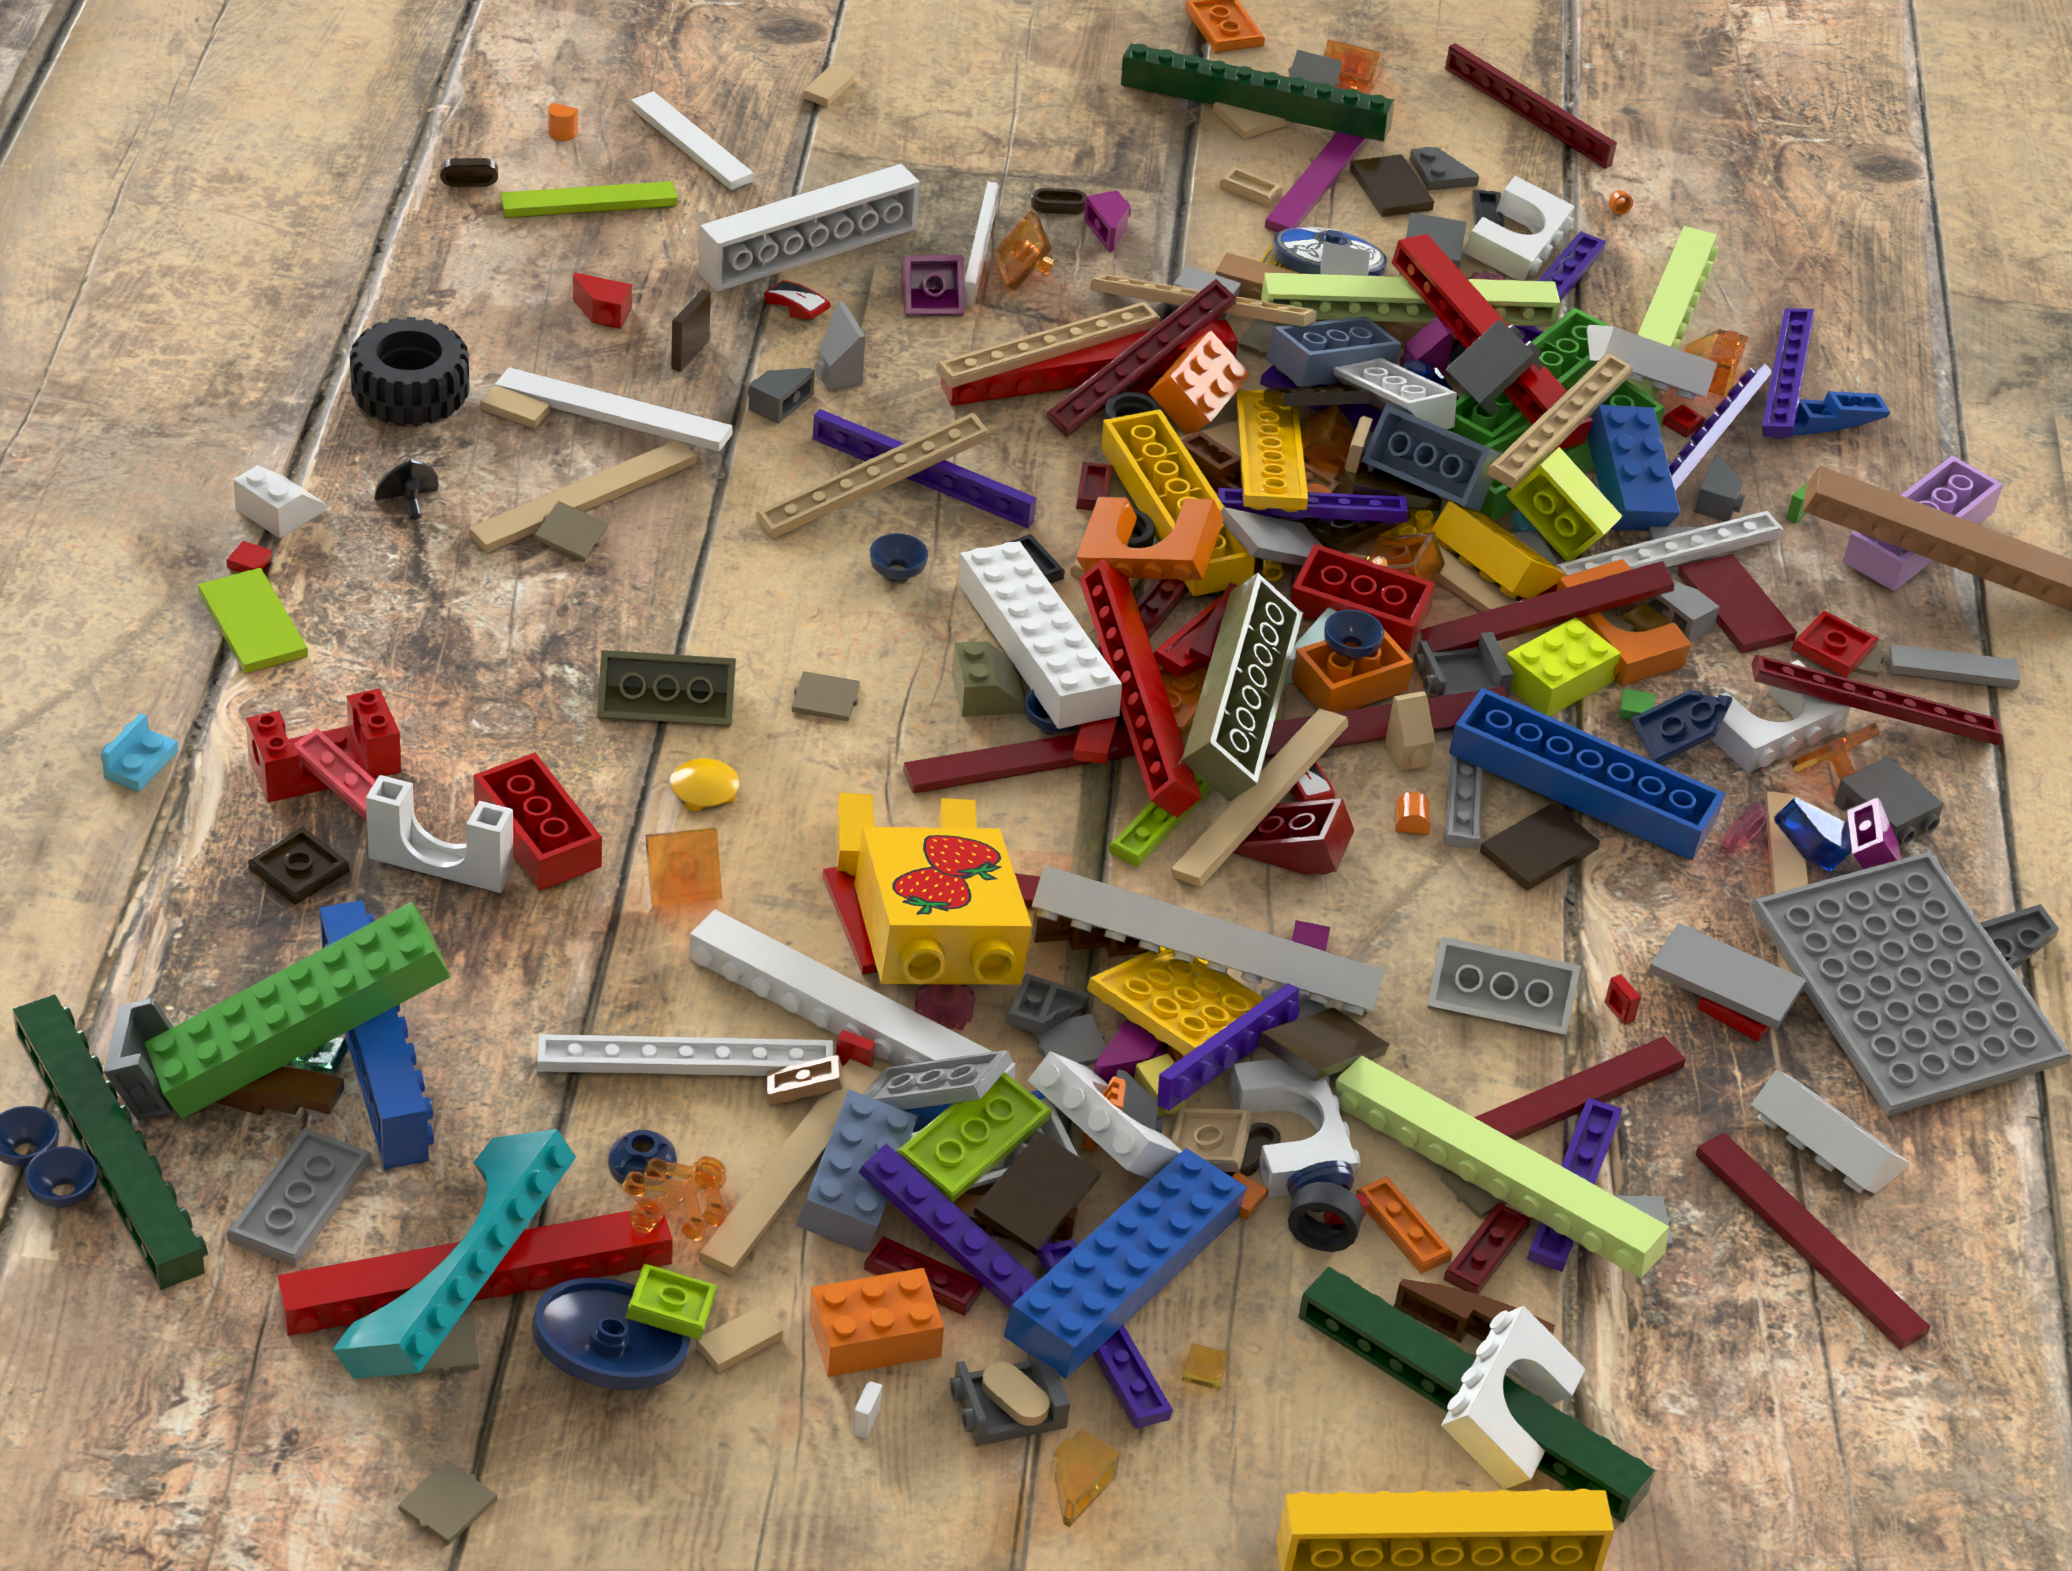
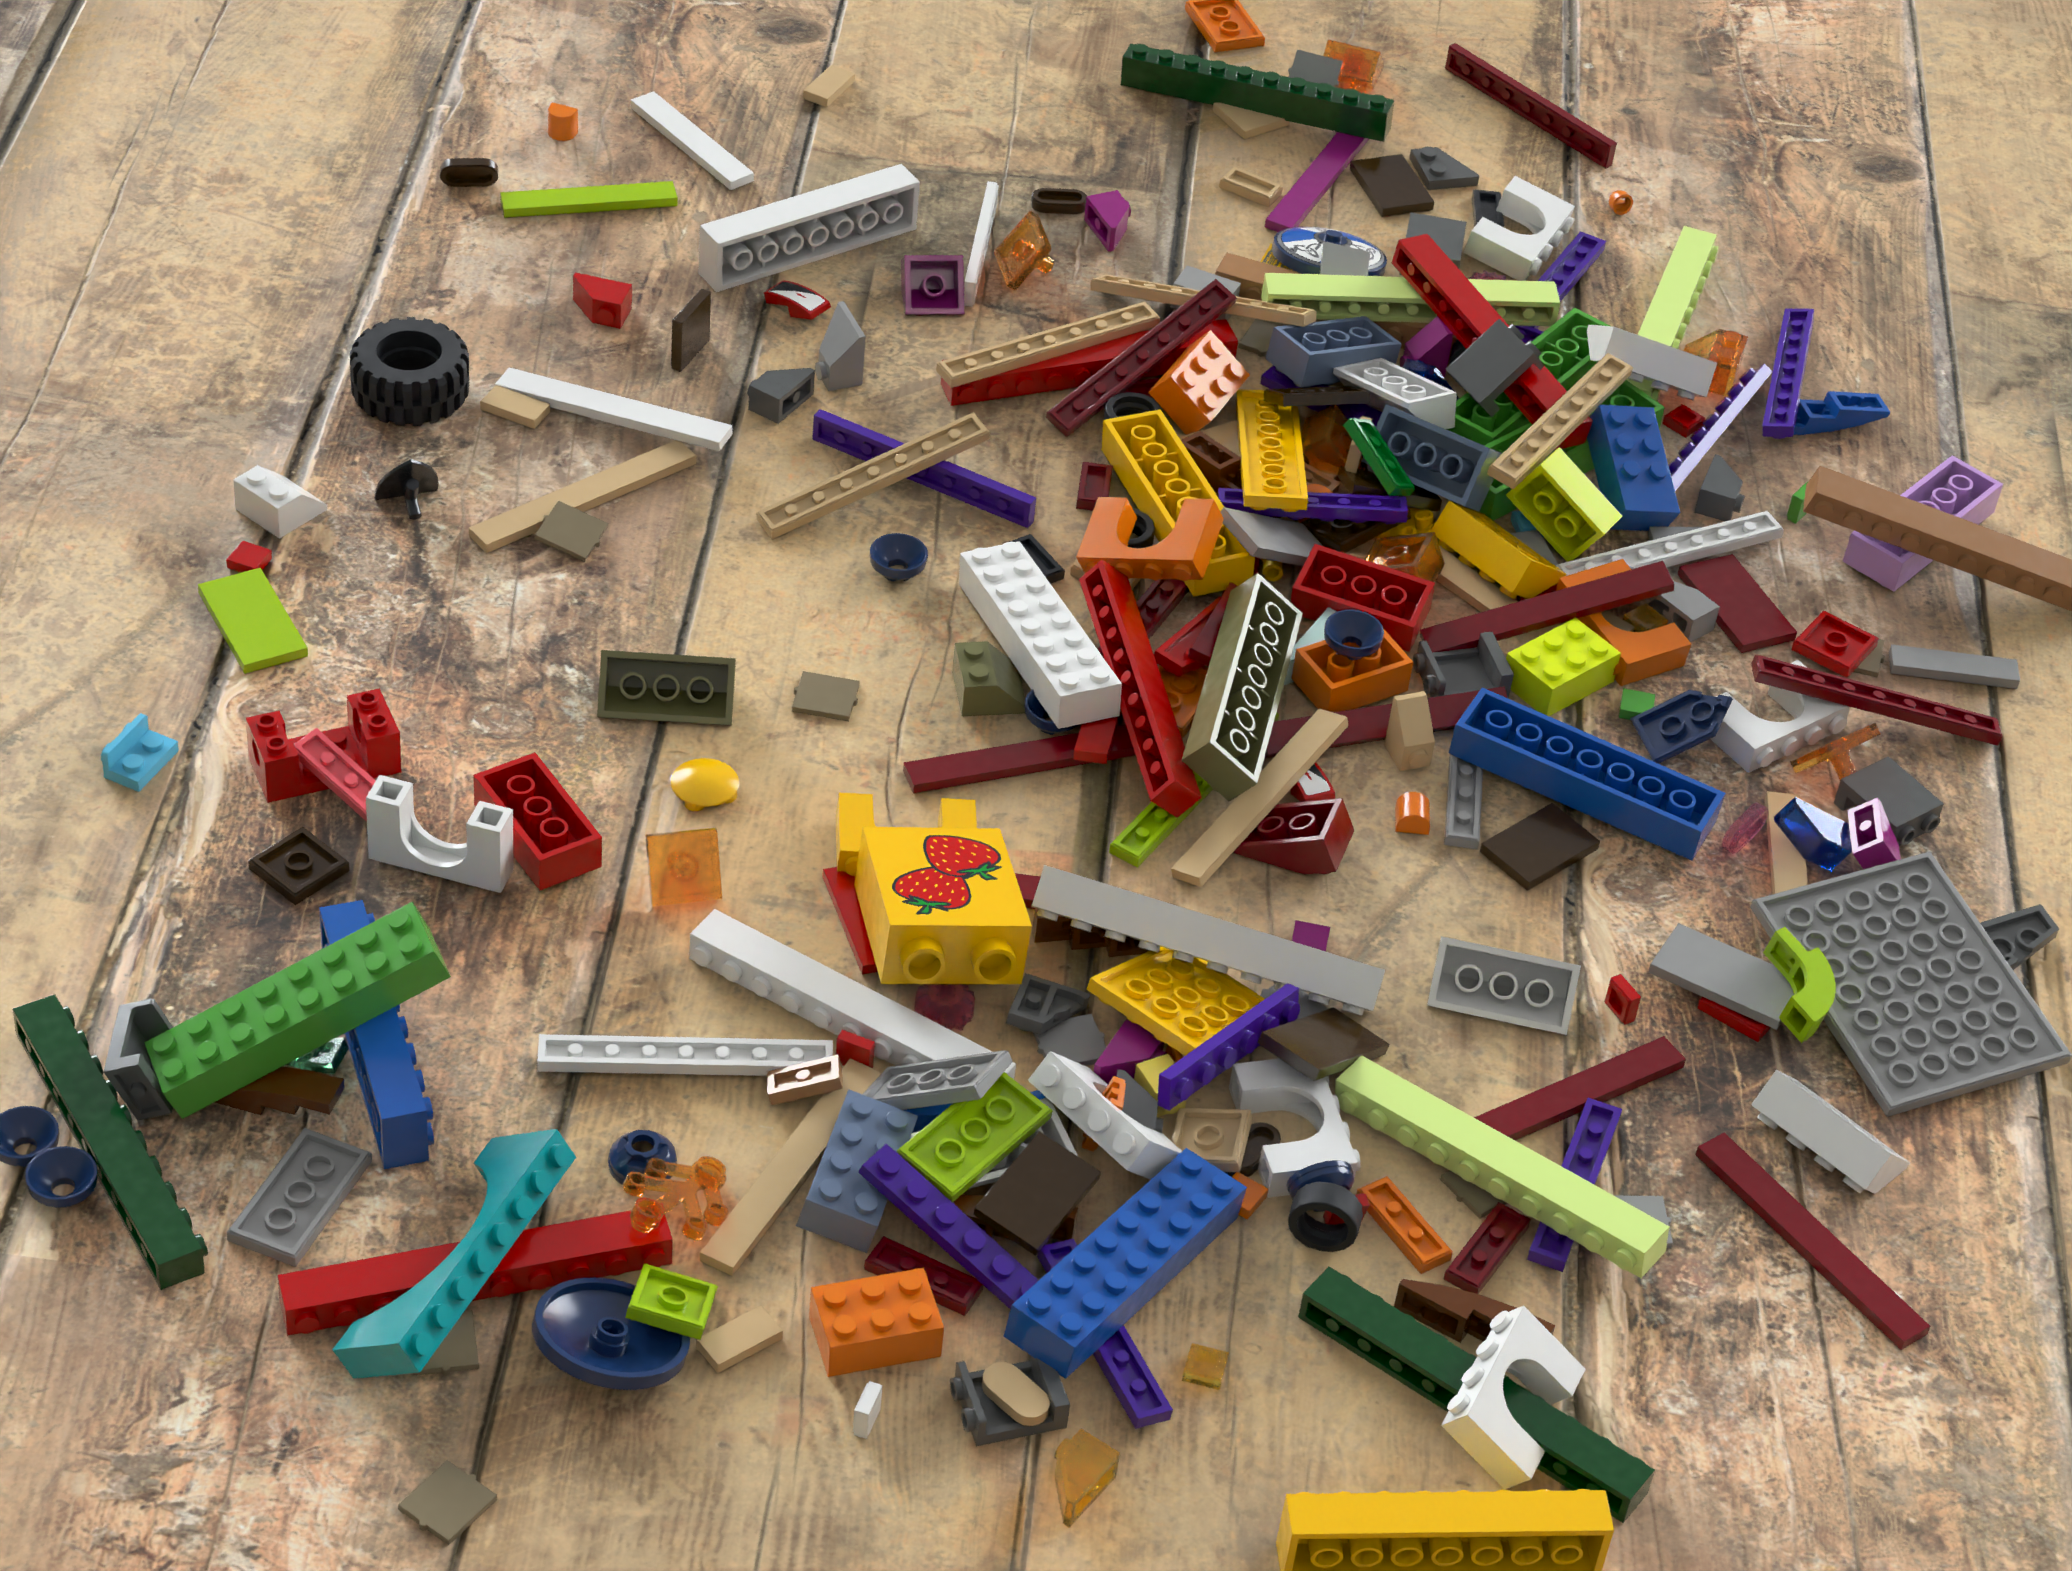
none -> green tile [1343,418,1415,496]
none -> lime arch [1763,927,1836,1043]

